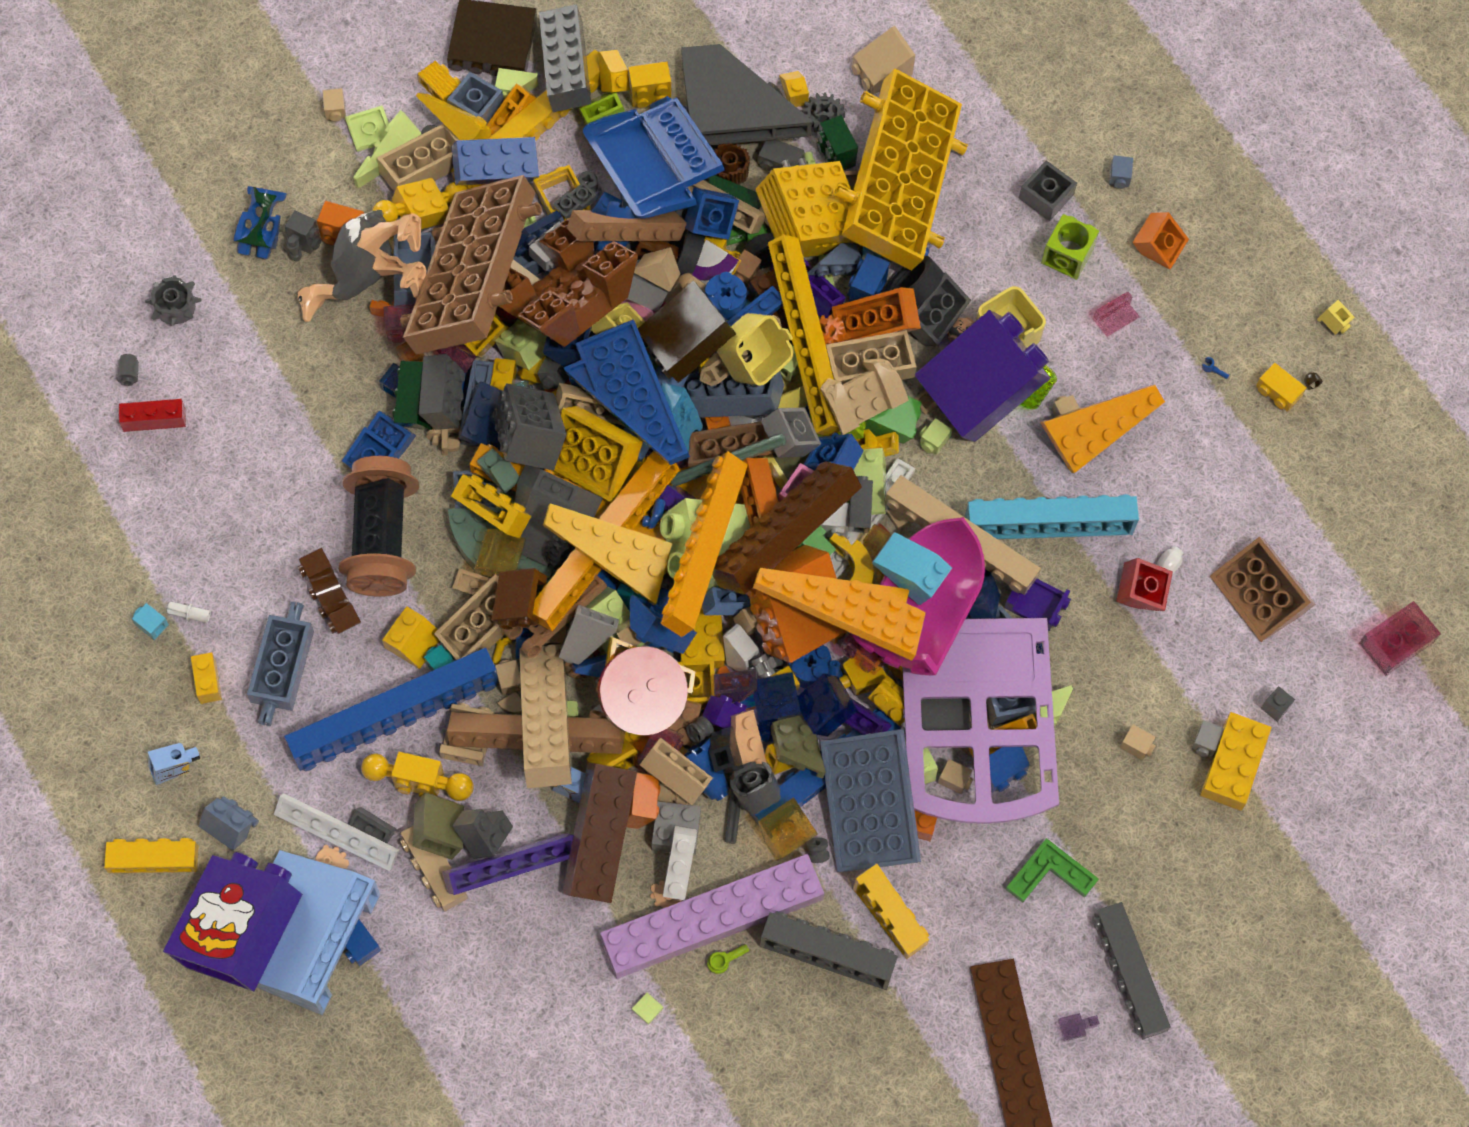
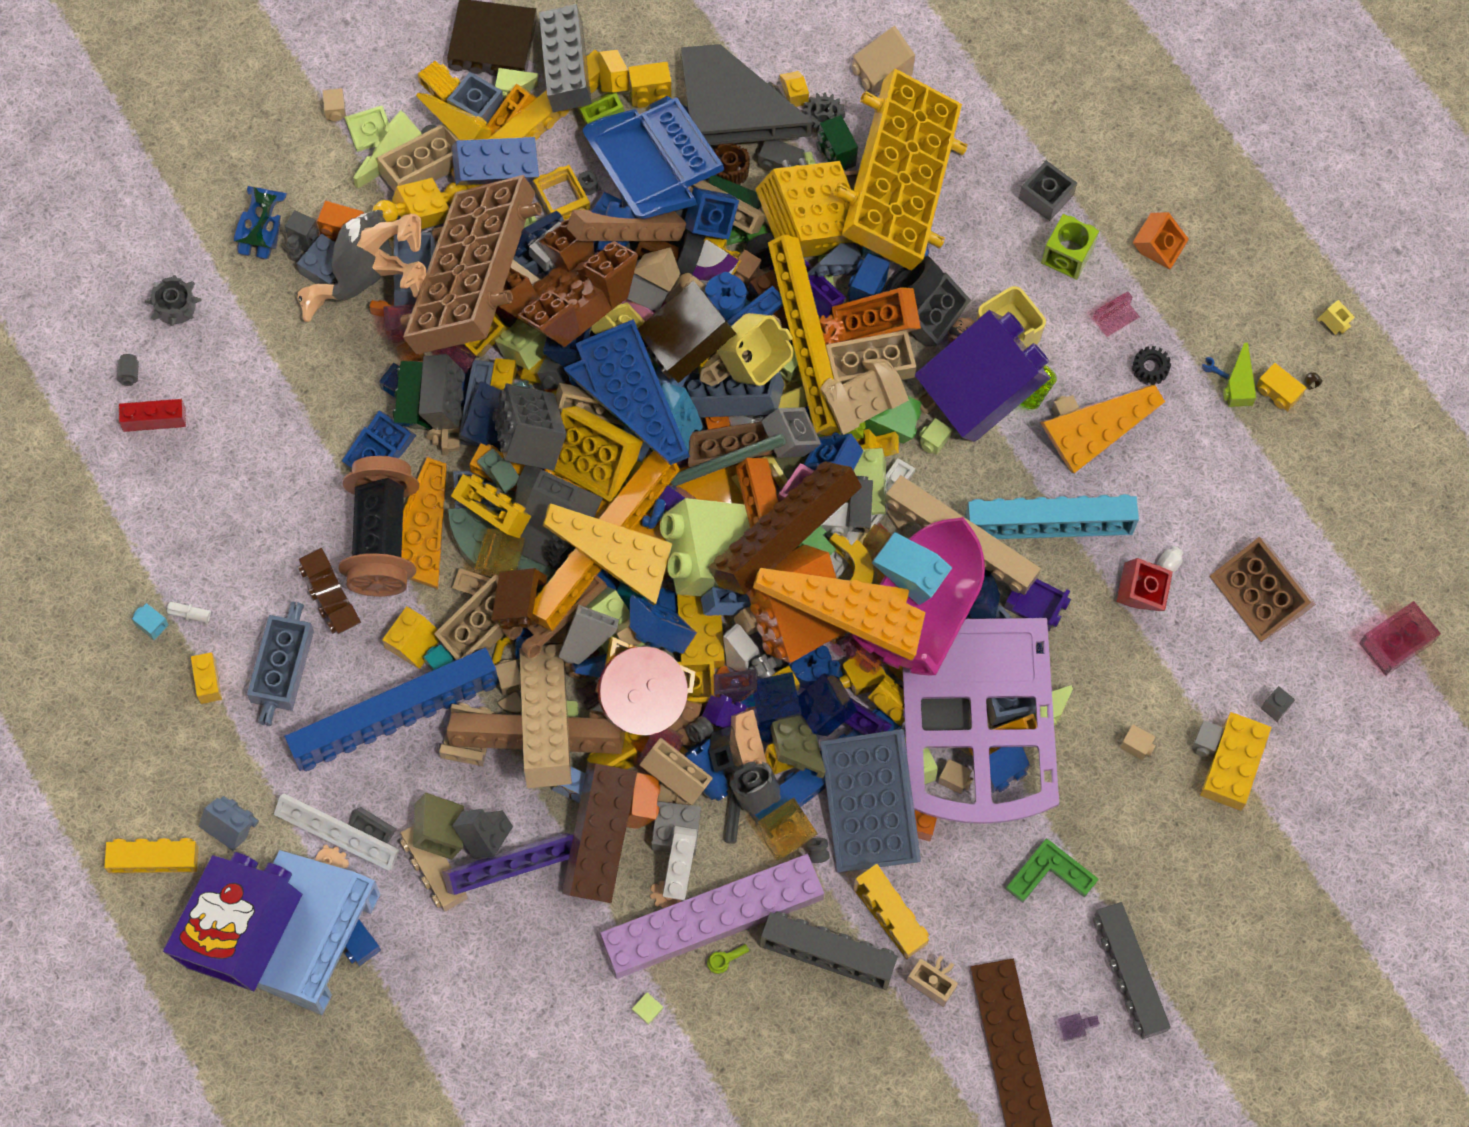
light blue torso [148,743,200,785] -> none
yellow brick [361,751,474,801] -> none
dark grey slope [553,181,598,219] -> none
light orange brick [661,451,748,637] -> none
sand blue brick [1109,155,1133,189] -> none
none -> sand blue piece [297,234,338,285]
none -> light orange wing [401,457,447,589]
none -> tile [576,680,599,711]
none -> tan brick [906,955,958,1007]
none -> black tyre [1132,346,1171,385]
none -> lime slope [1223,342,1256,407]

